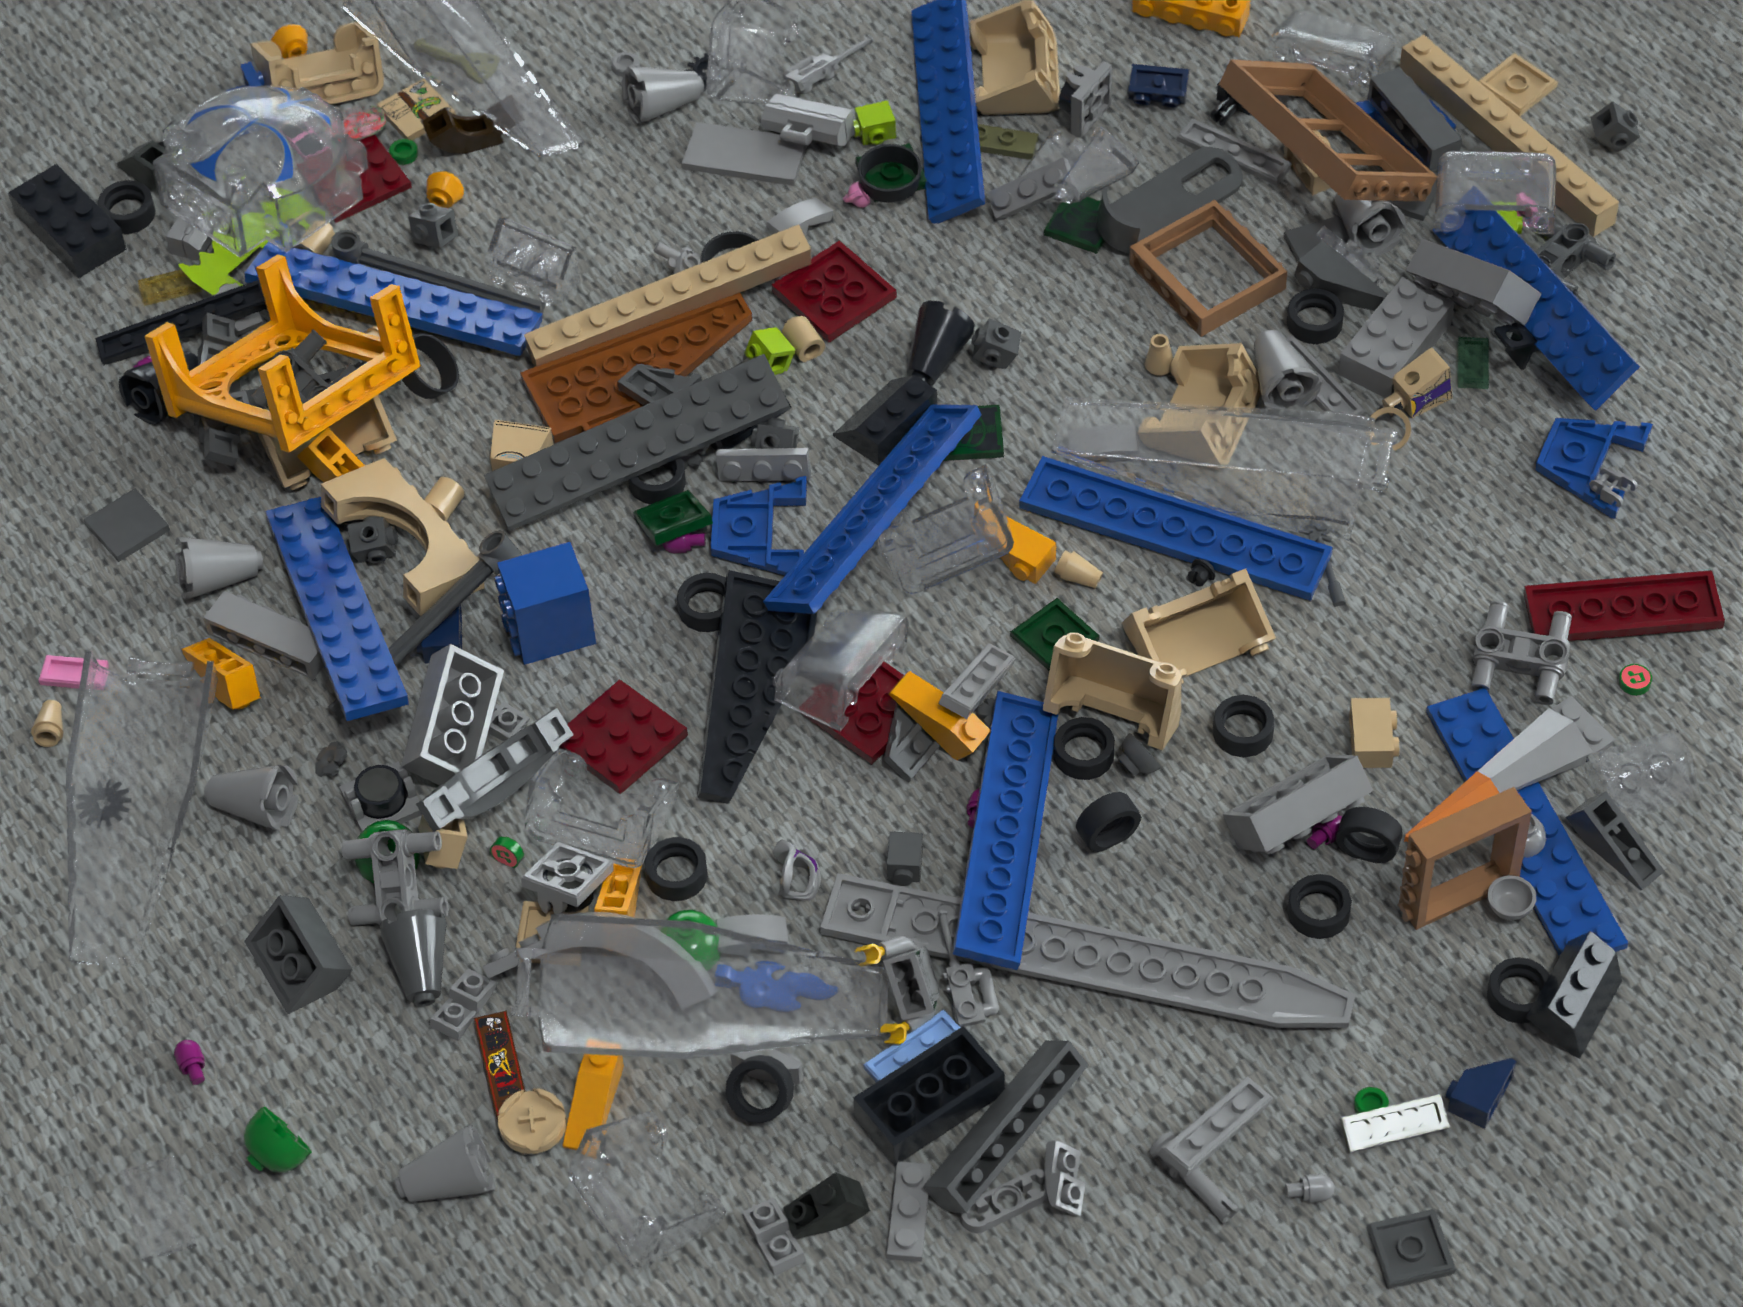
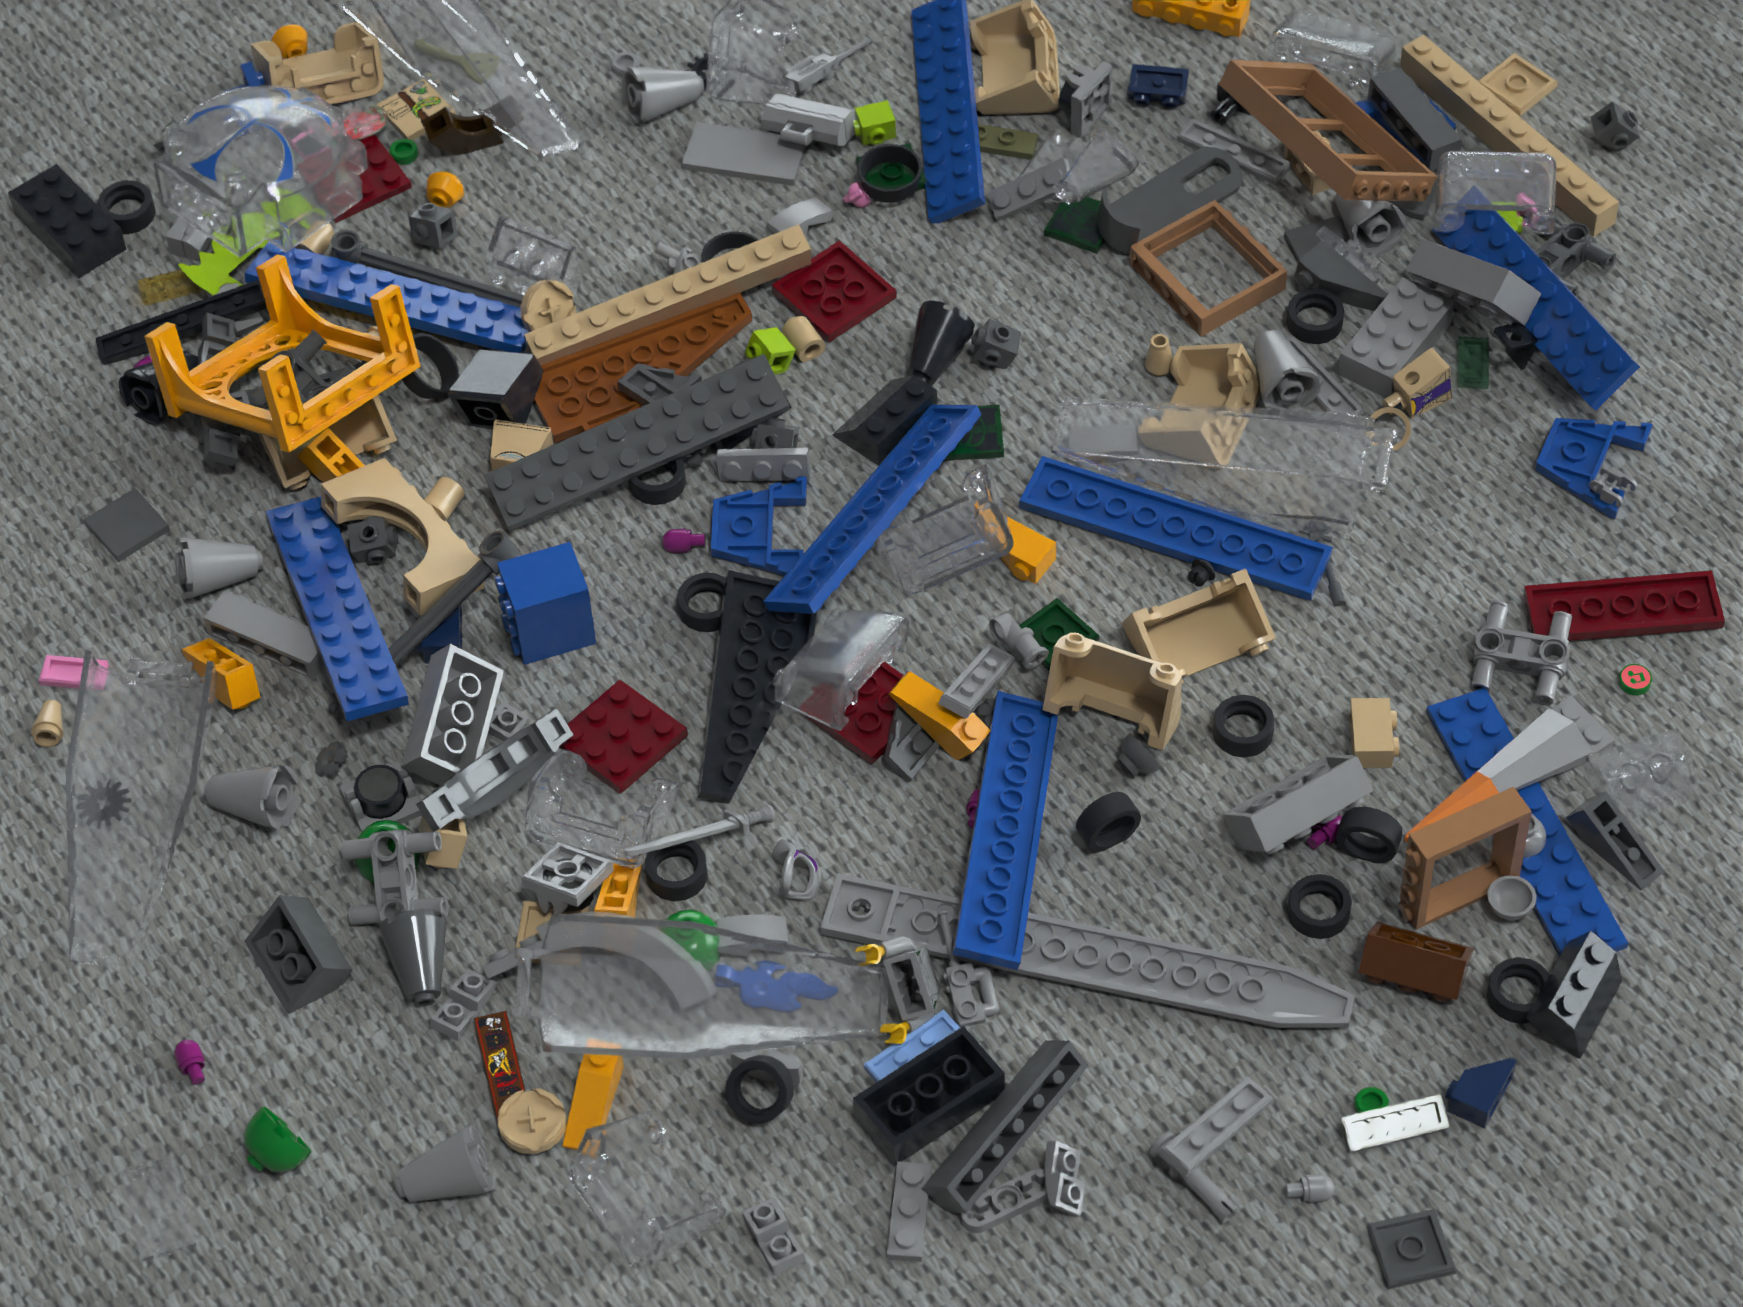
pearl dark grey slope [117,140,178,193] -> none
green tile [490,836,524,868] -> none
dark green tile [633,490,713,546] -> none
pearl dark grey slope [783,1172,870,1239] -> none
dark grey brick [887,831,923,885] -> none
black tyre [1054,717,1115,780] -> none
tan cone [1055,550,1103,589] -> none
none -> black slope [448,349,544,429]
none -> tan tile [521,280,576,332]
none -> light grey sword [625,804,775,856]
none -> light grey connector [989,613,1049,670]
none -> reddish brown slope [1358,921,1474,1002]

